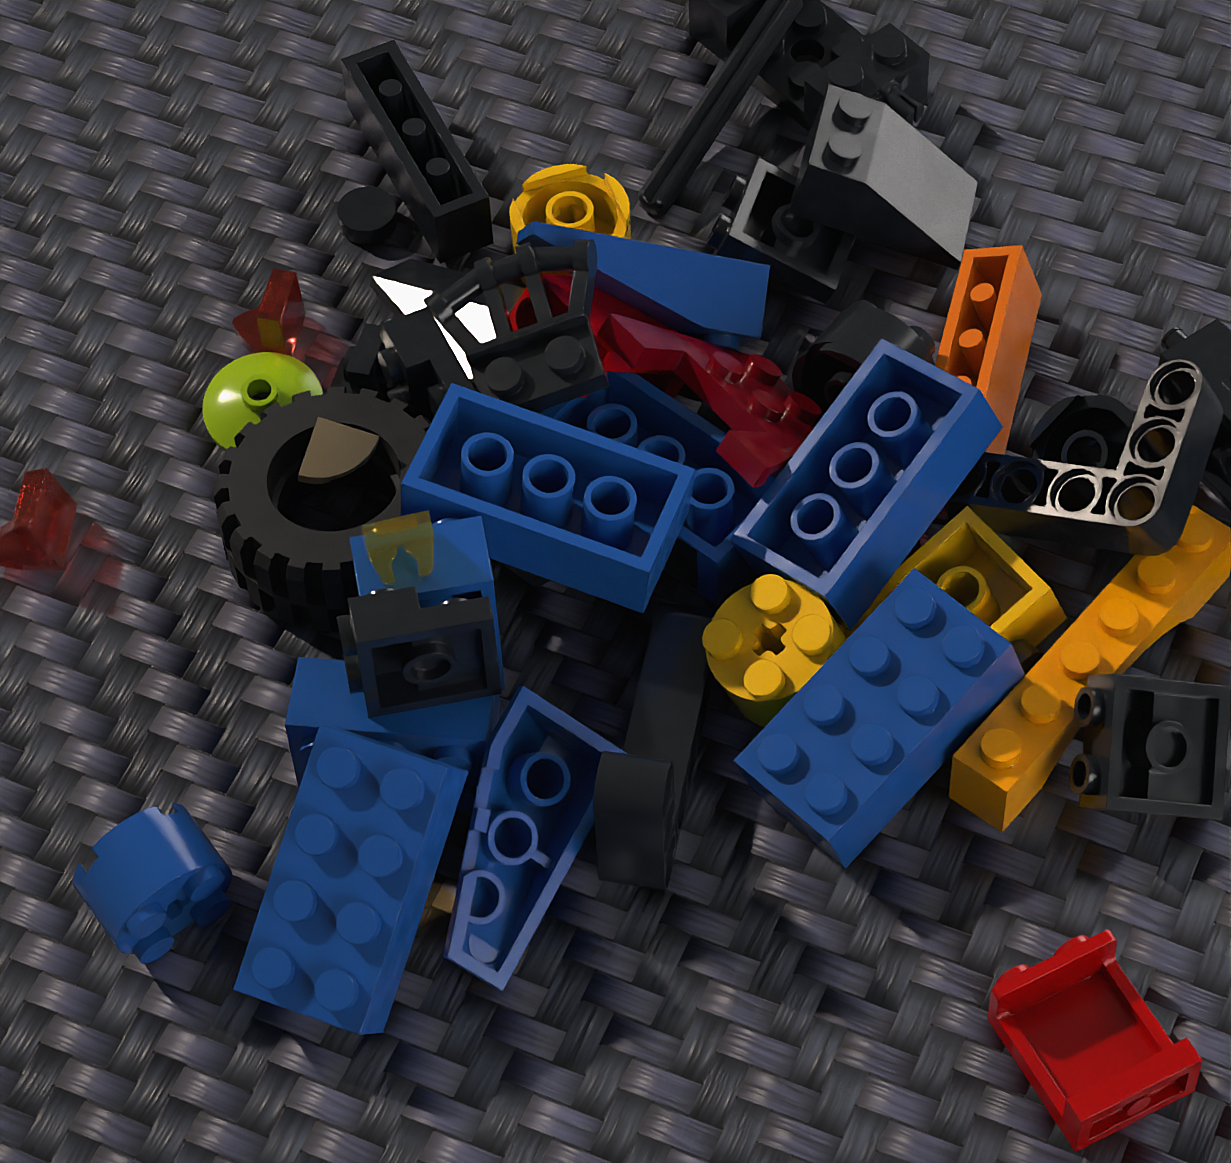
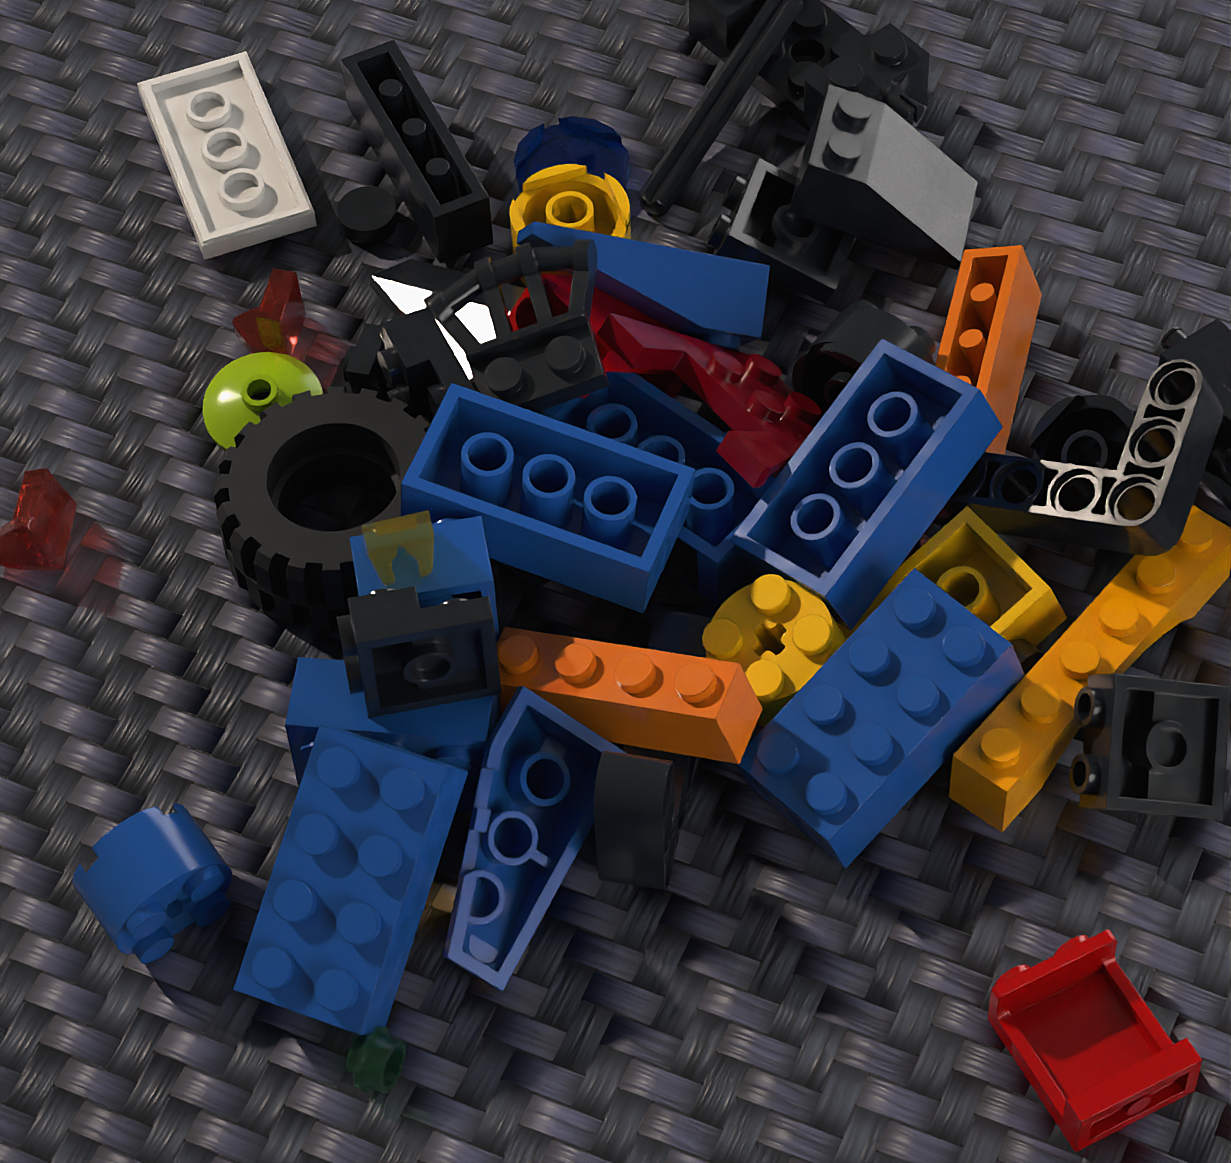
dark tan tile [298,417,379,484] -> none
none -> white plate [137,52,317,260]
none -> clear green plate [346,1026,406,1094]
none -> orange brick [496,627,763,764]
none -> clear blue tile [513,116,630,193]

